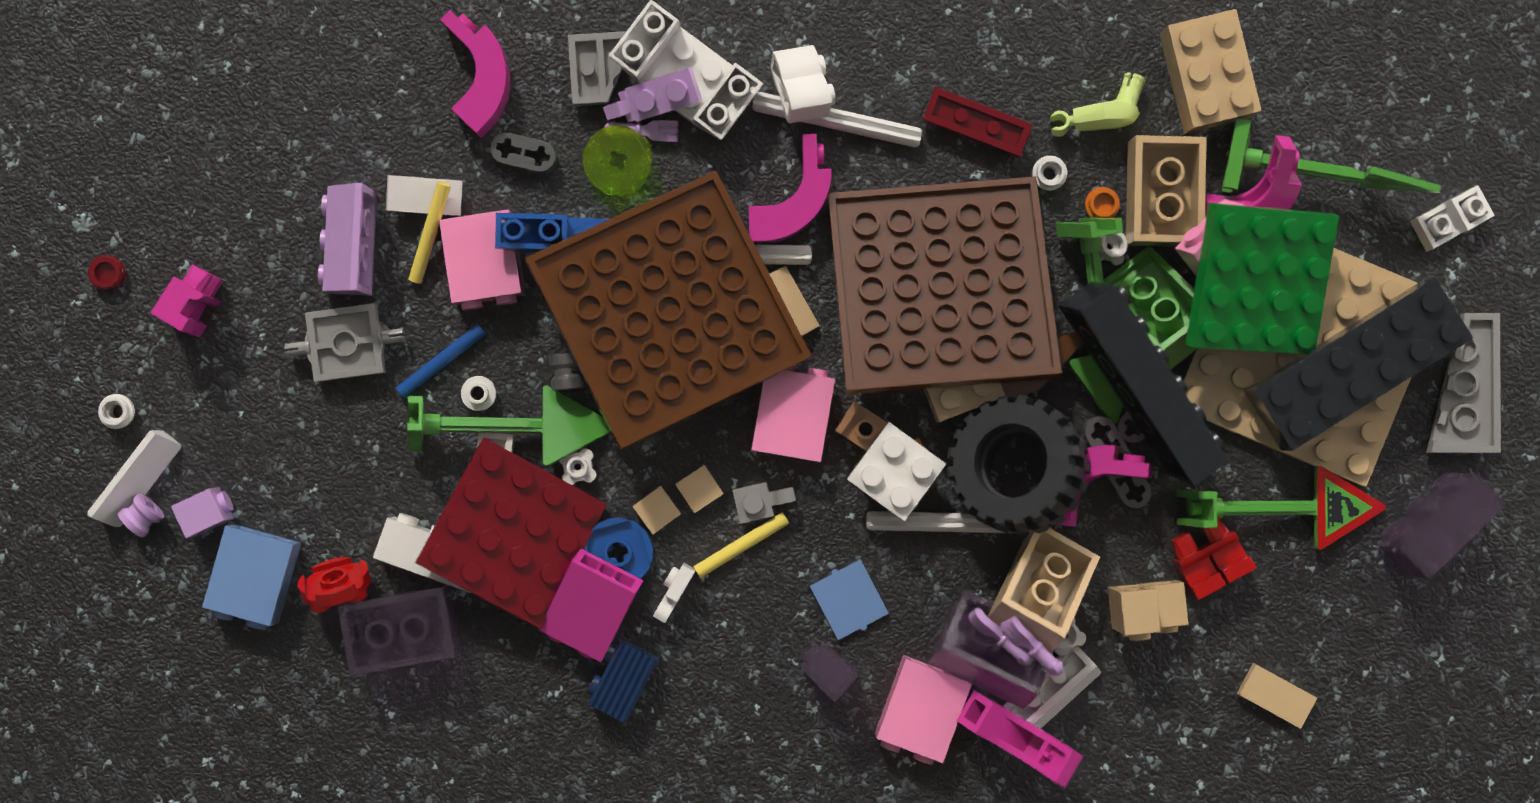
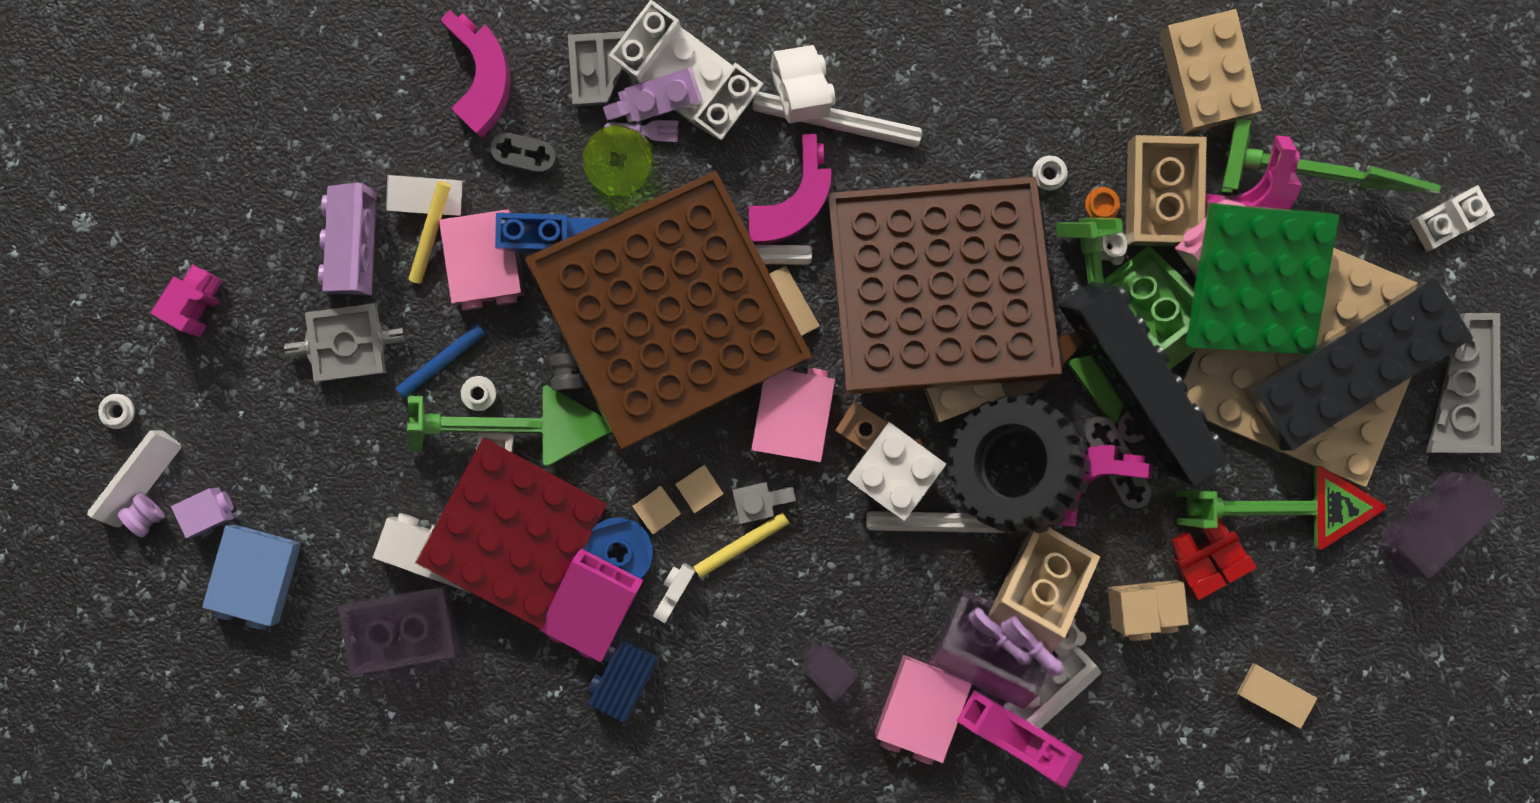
dark red tile [88,255,127,291] -> none
red plate [298,557,371,613] -> none
white plate [559,448,597,485] -> none
medium blue piece [810,560,889,640] -> none
dark red plate [922,87,1033,158] -> none
yellowish green arm [1050,72,1146,137] -> none

